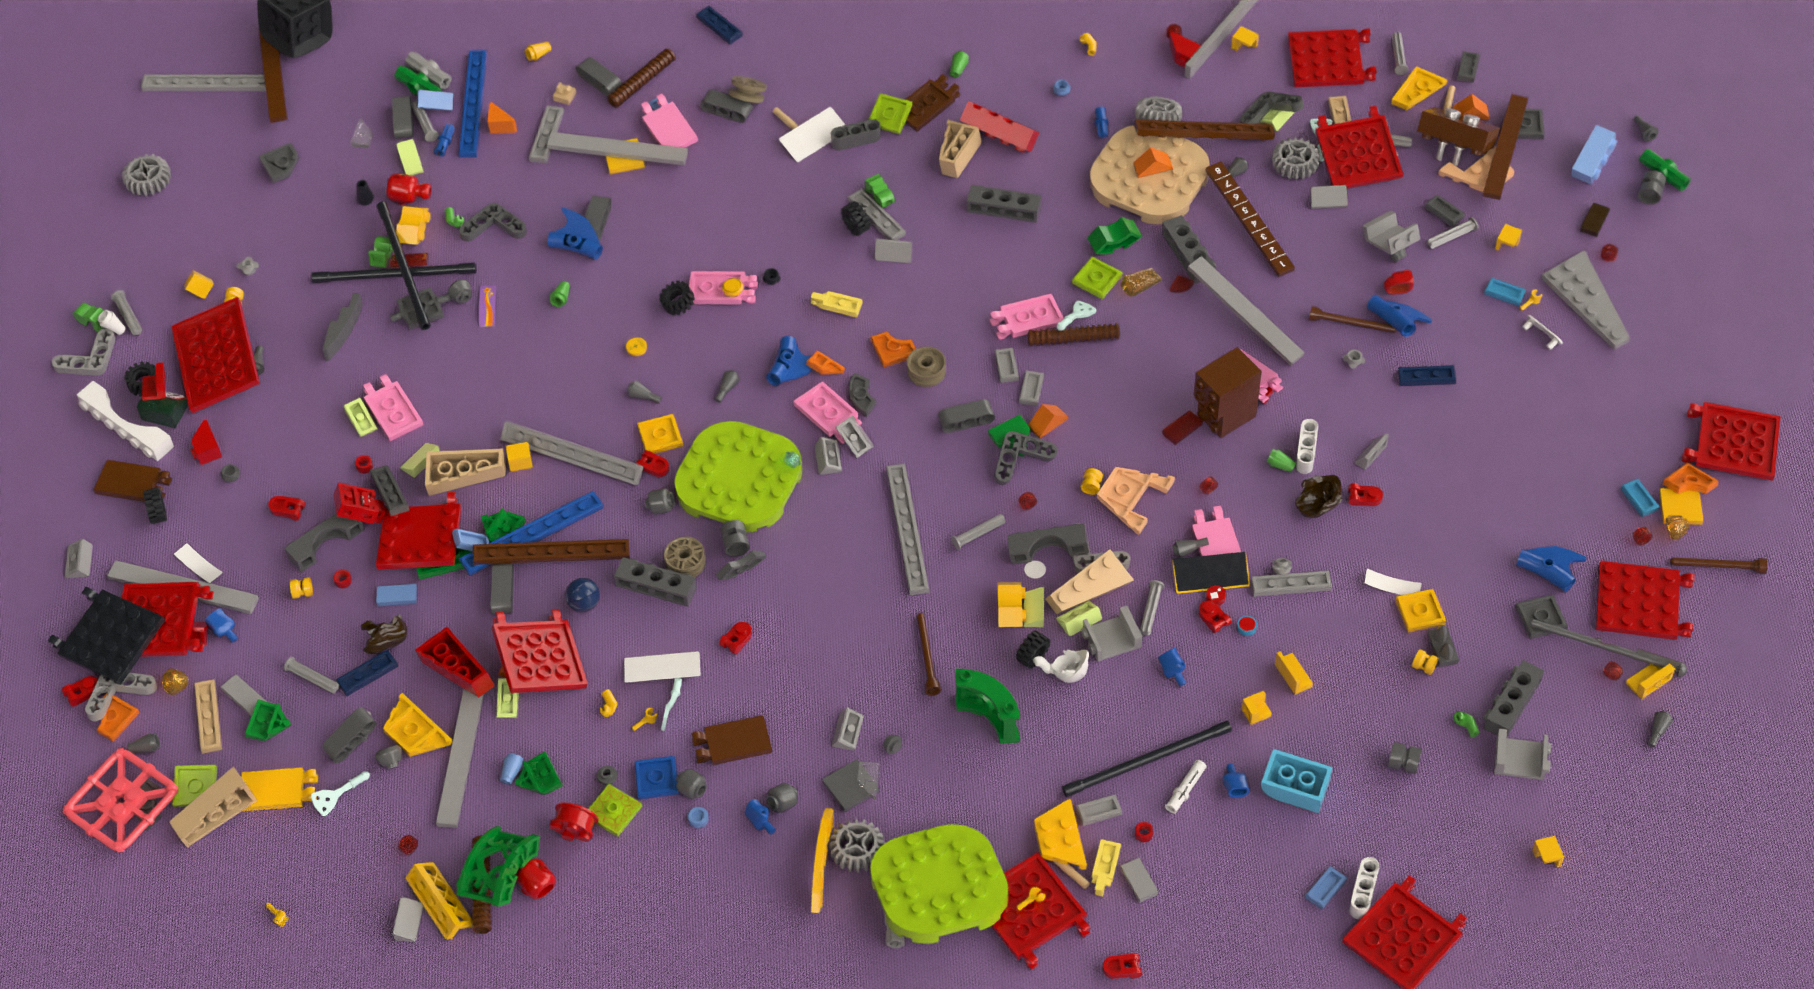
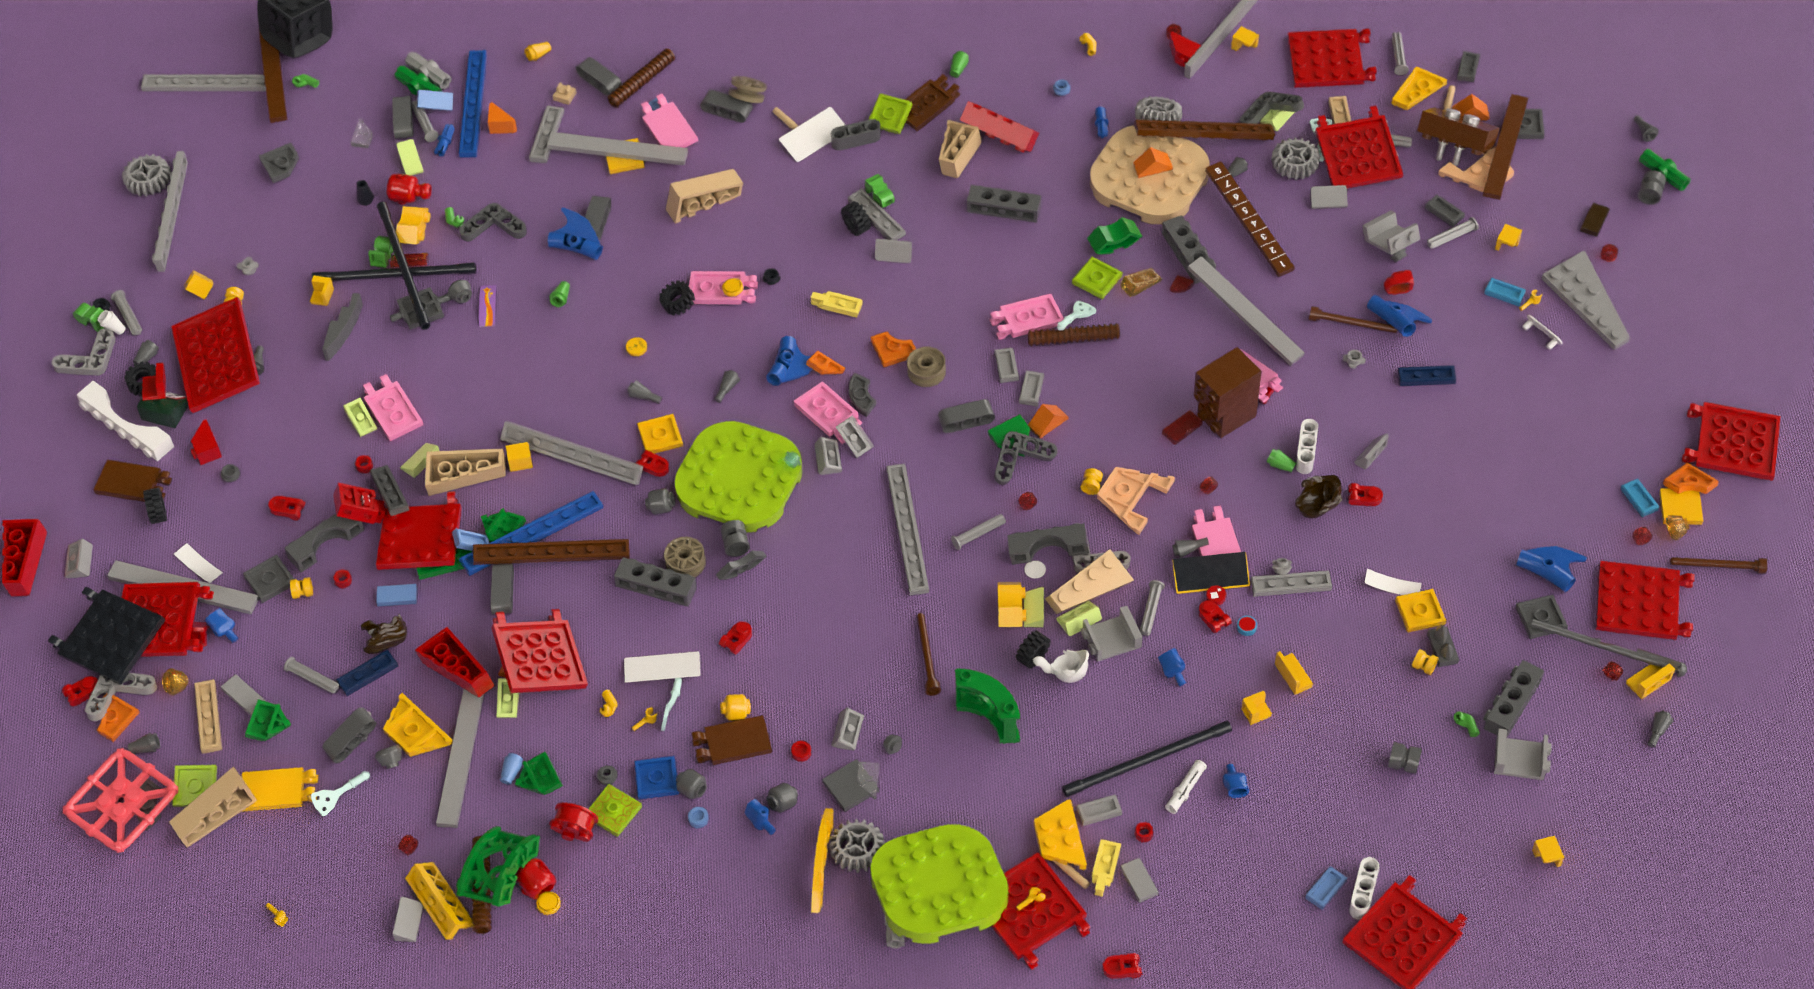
dark blue piece [565,578,600,612] -> none
dark blue tile [696,6,743,44] -> none
medium azure brick [1261,749,1333,813] -> none
light blue wedge [1572,125,1617,184] -> none
none -> red wedge [2,519,47,596]
none -> black plate [93,298,111,311]
none -> dark grey cone [133,340,159,365]
none -> light grey plate [152,151,188,272]
none -> dark grey tile [243,554,294,603]
none -> bright green arm [292,74,319,88]
none -> yellow panel [310,275,334,306]
none -> yellow piece [536,892,561,915]
none -> tan wedge [666,169,743,224]
none -> yellow head [720,694,751,721]
none -> red tile [791,741,812,762]

